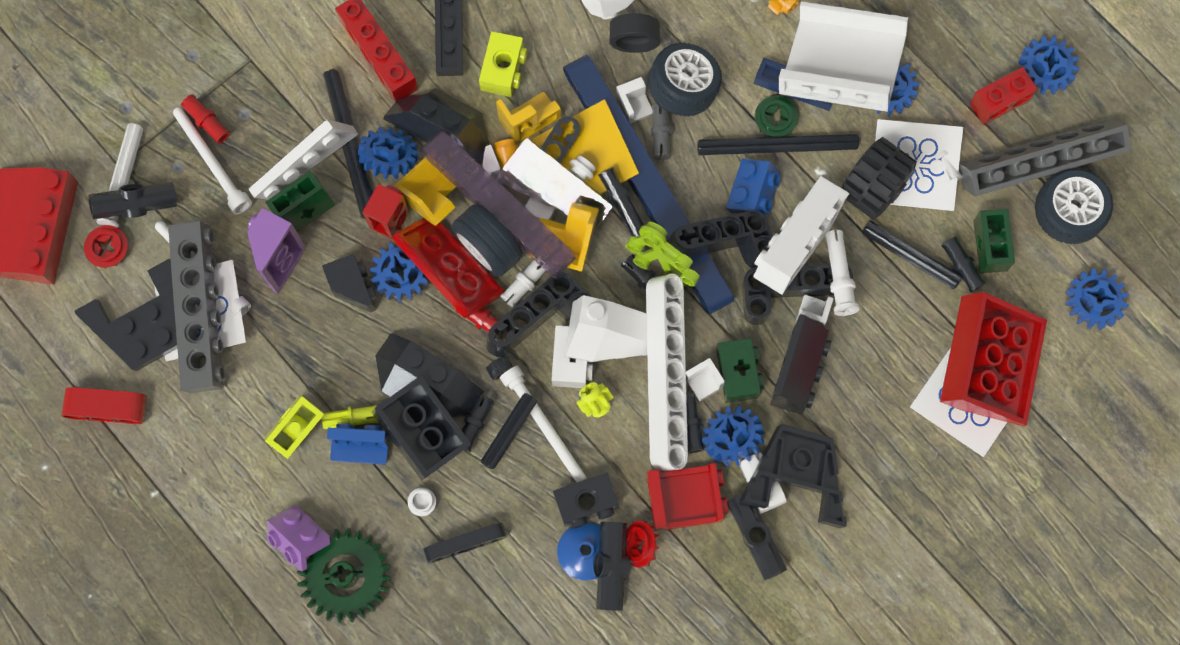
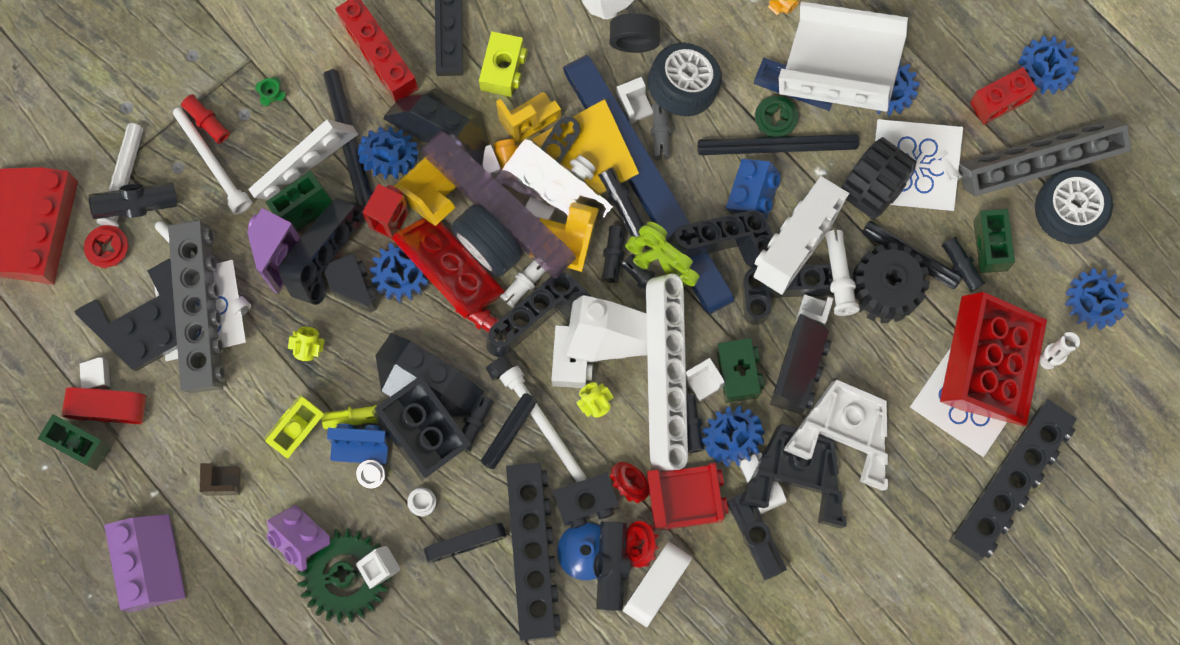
none -> dark green brick [38,414,111,470]
none -> white slope [80,357,110,389]
none -> medium lavender slope [104,514,186,613]
none -> dark brown panel [200,463,241,496]
none -> green plate [255,77,286,106]
none -> black beam [279,198,364,305]
none -> neon yellow gear [288,326,325,361]
none -> white slope [356,546,400,589]
none -> white plate [357,460,385,488]
none -> black brick [506,463,561,642]
none -> black pin [601,225,626,283]
none -> red gear [610,462,650,503]
none -> white beam [623,542,693,628]
none -> white wing [784,380,888,491]
none -> black wheel [853,243,930,323]
none -> black brick [949,399,1077,561]
none -> white pin [1039,332,1080,369]

